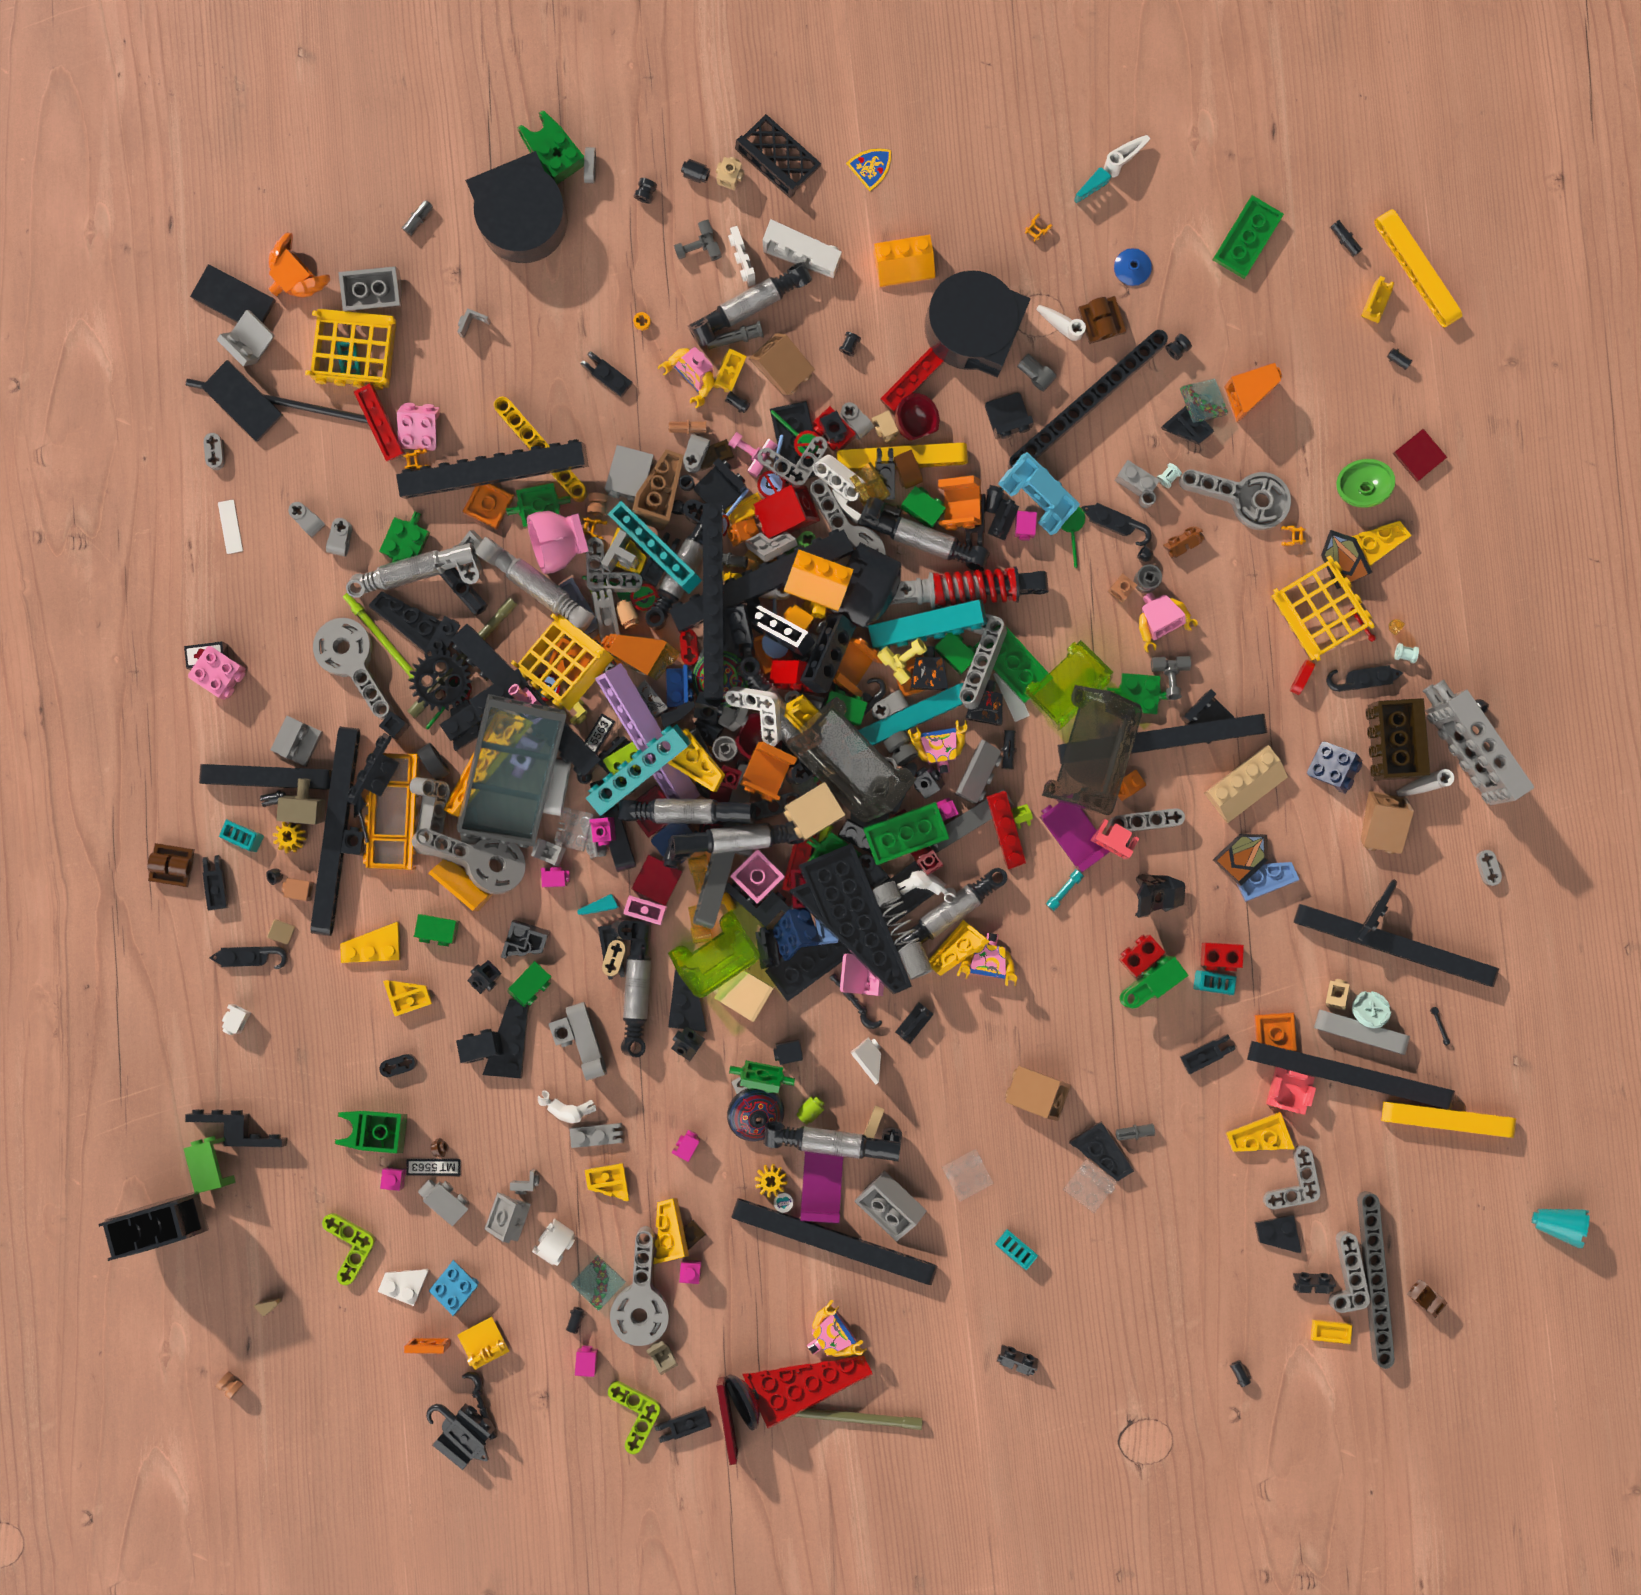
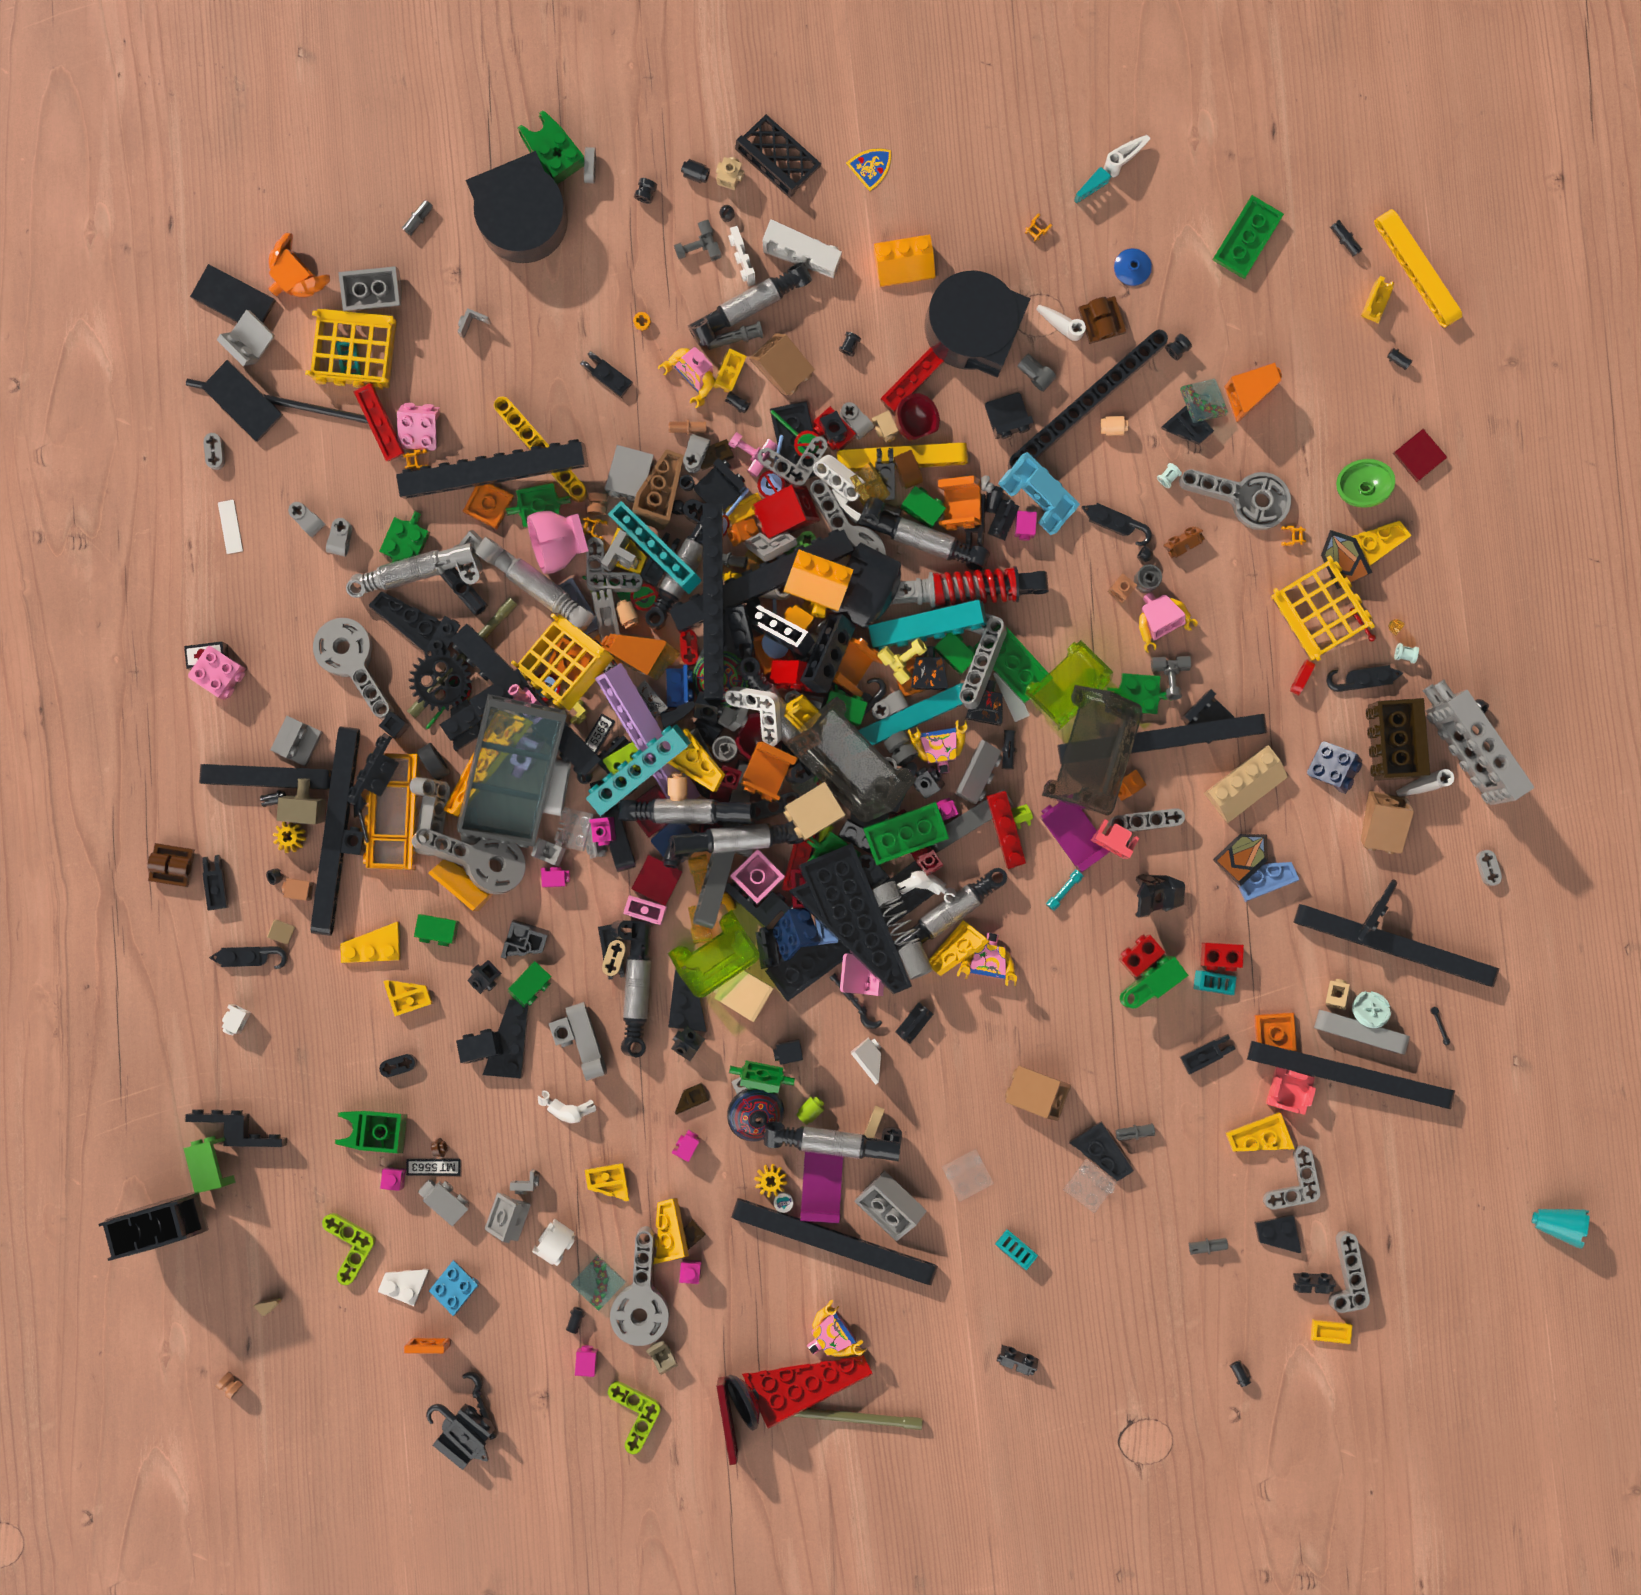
teal slope [219,819,264,852] -> none
lime bar [343,593,414,678] -> none
yellow hinge [457,1317,510,1370] -> none
light grey hinge [570,1123,624,1148] -> none
teal slope [577,894,620,915] -> none
black hinge [654,1406,712,1443] -> none
green piece [1061,507,1086,568] -> none
light grey hinge [1114,460,1160,508] -> none
dark grey beam [1357,1191,1395,1369] -> none
yellow beam [1381,1101,1516,1138] -> none
reddish brown brick [1407,1280,1447,1318] -> none
none -> light nougat brick [667,772,687,801]
none -> dark brown tile [675,1082,709,1115]
none -> black hinge [719,205,735,222]
none -> light grey arm [981,475,994,493]
none -> light nougat brick [1101,416,1128,436]
none -> dark grey axle [1188,1238,1228,1255]

